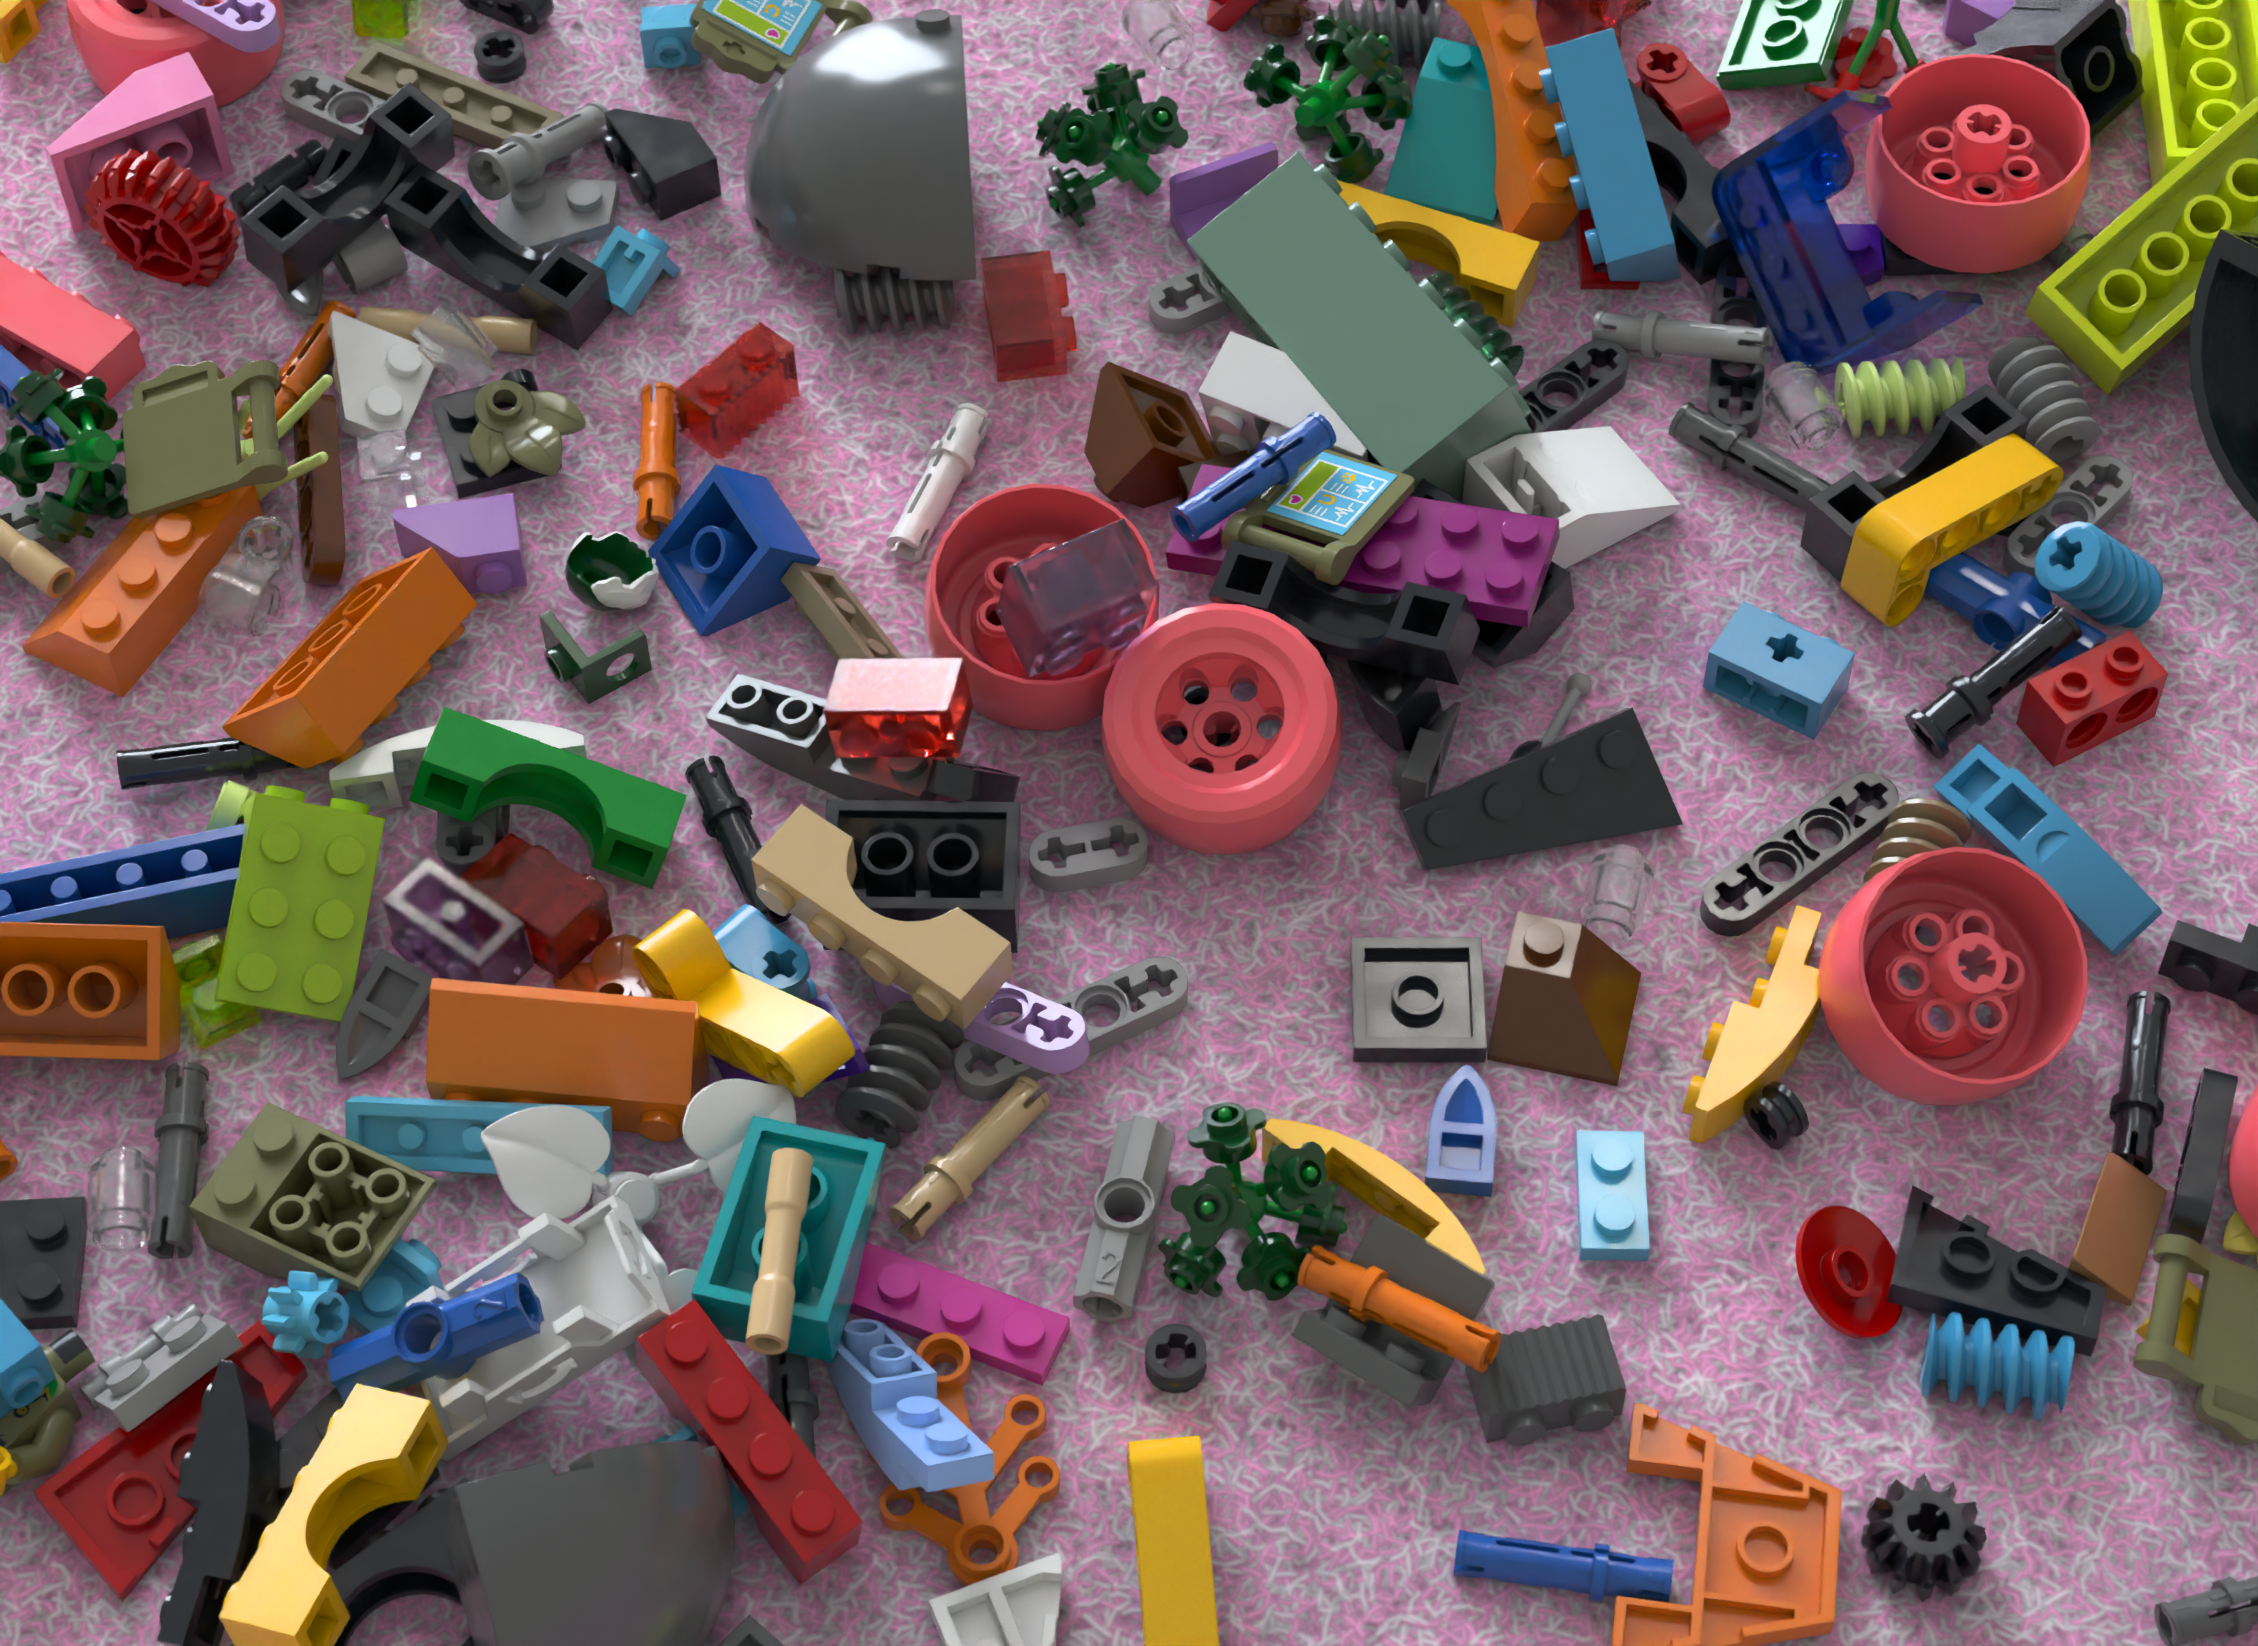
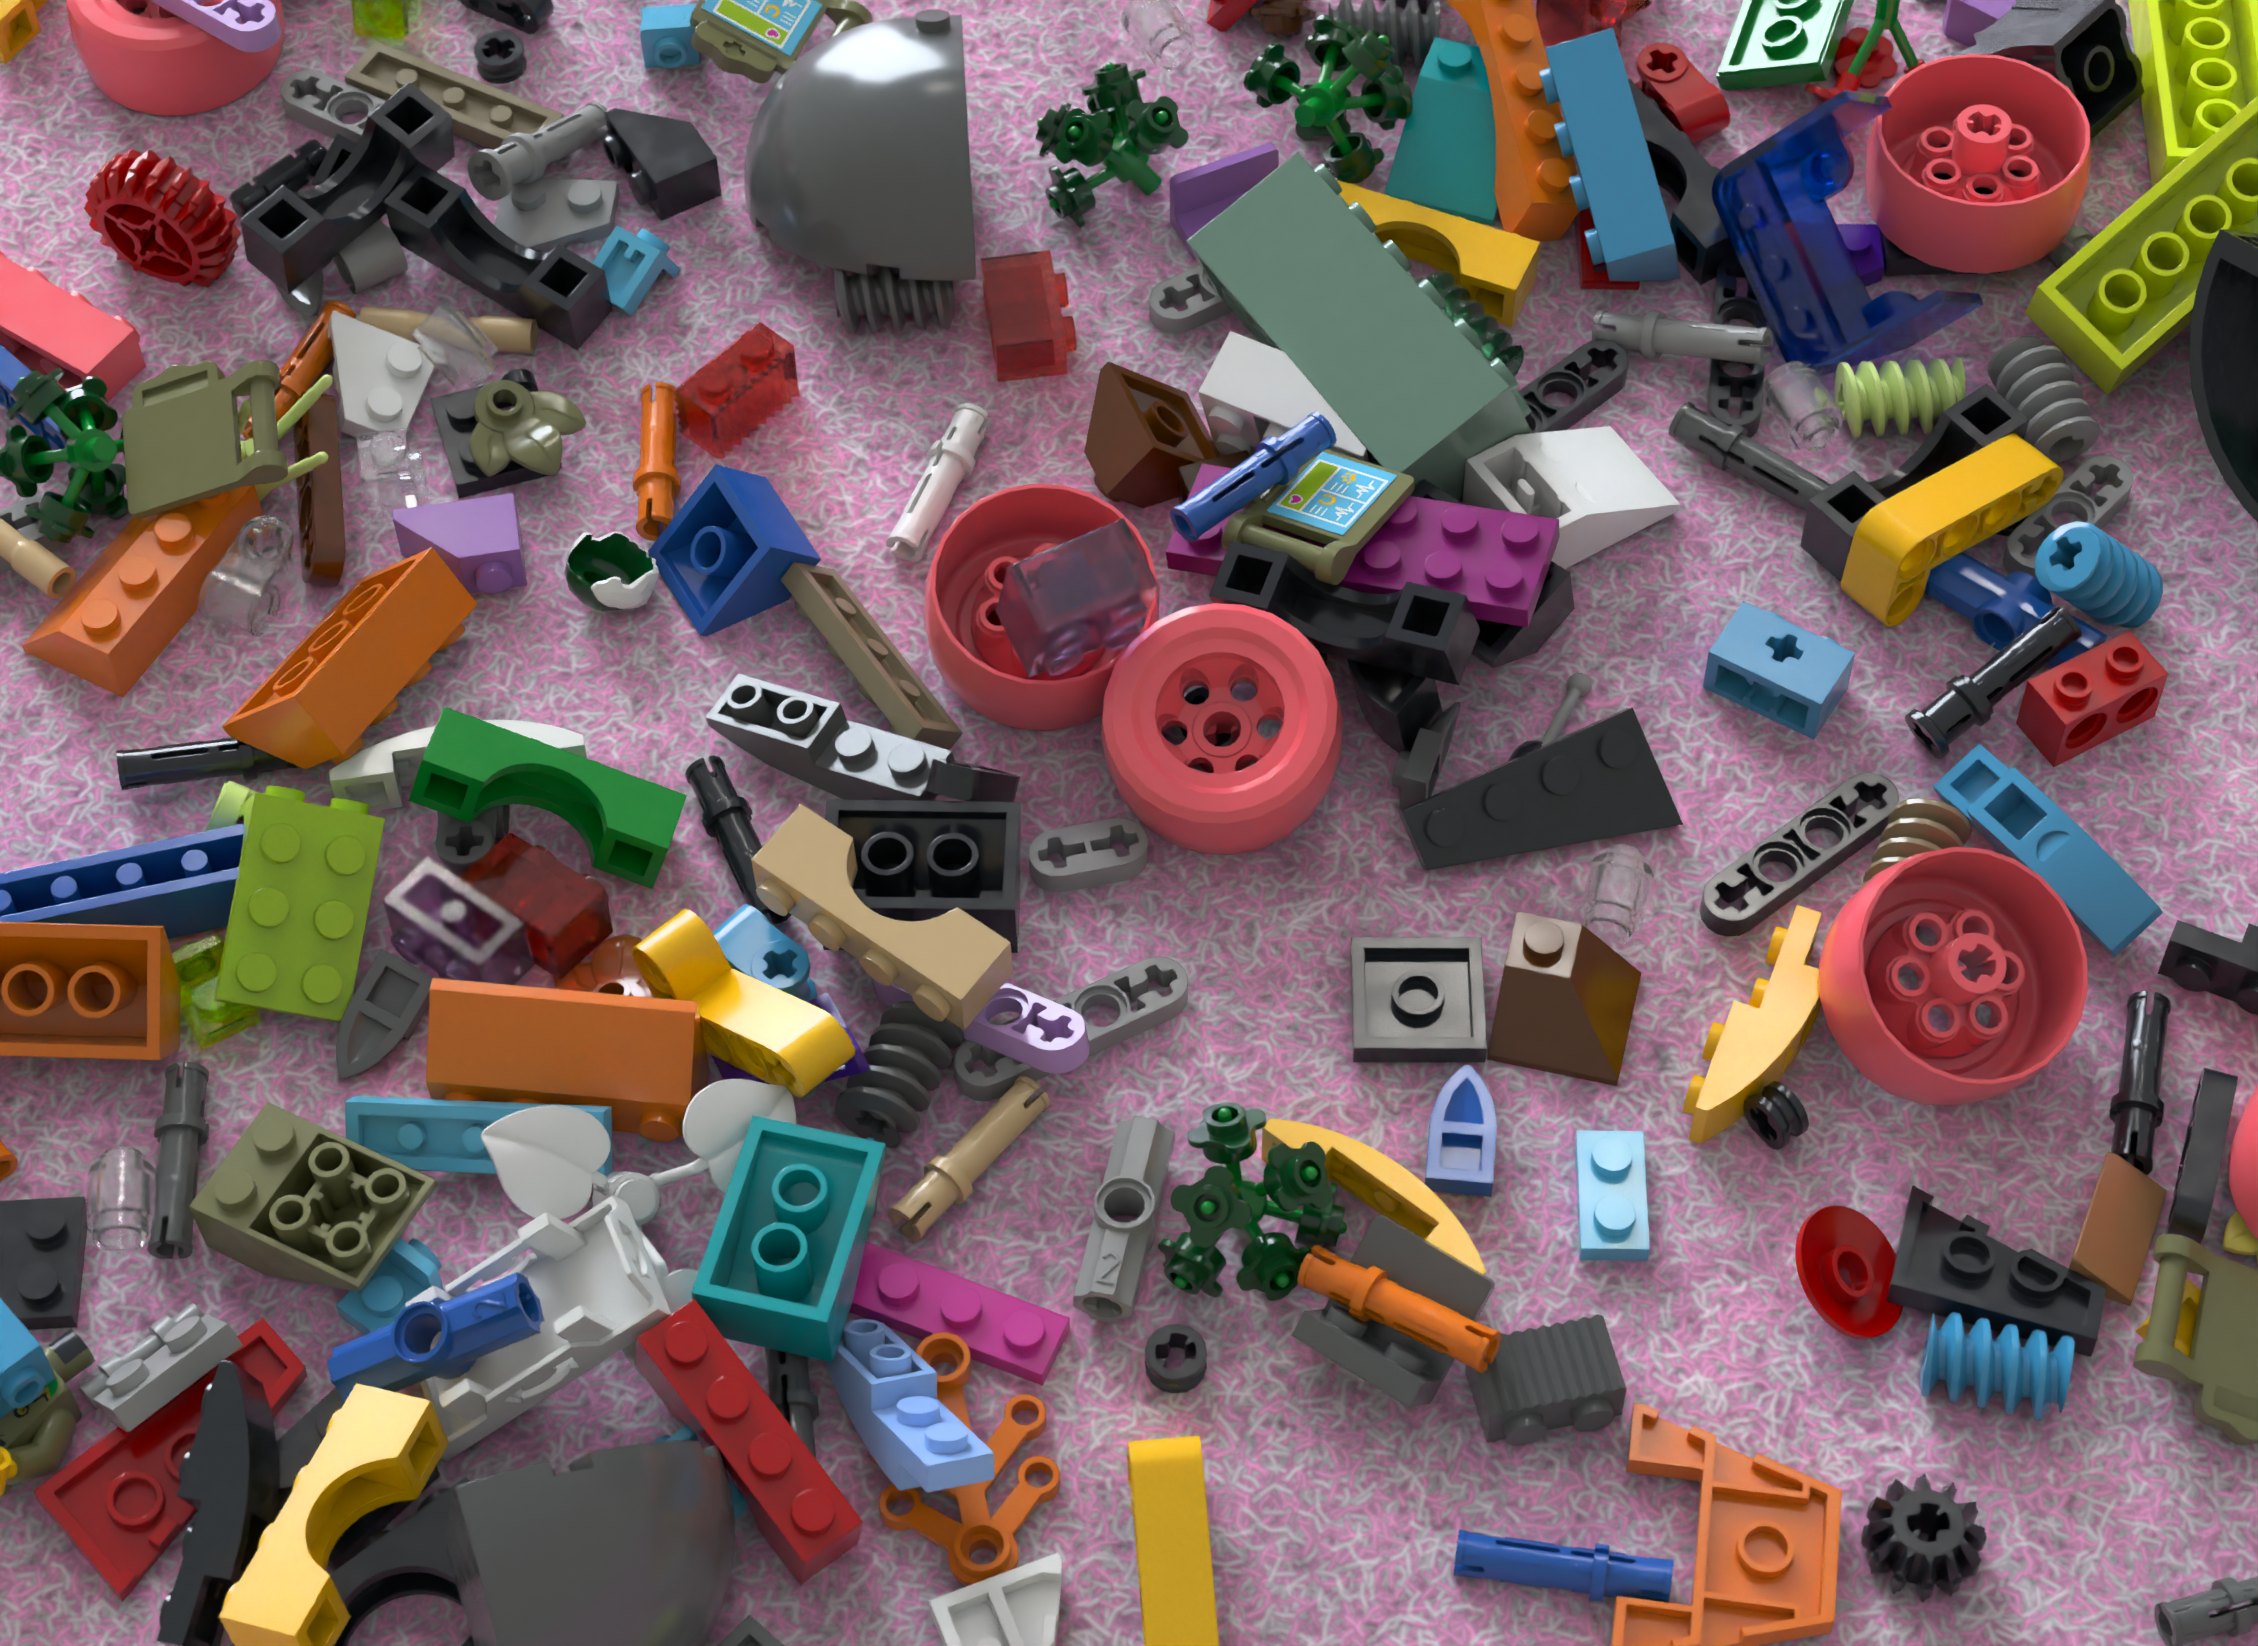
bright pink slope [46,52,234,233] -> none
medium azure gear [261,1270,350,1359] -> none
dark green bracket [539,610,652,704] -> none
tan piece [745,1148,813,1355] -> none
clear red brick [823,658,973,757] -> none

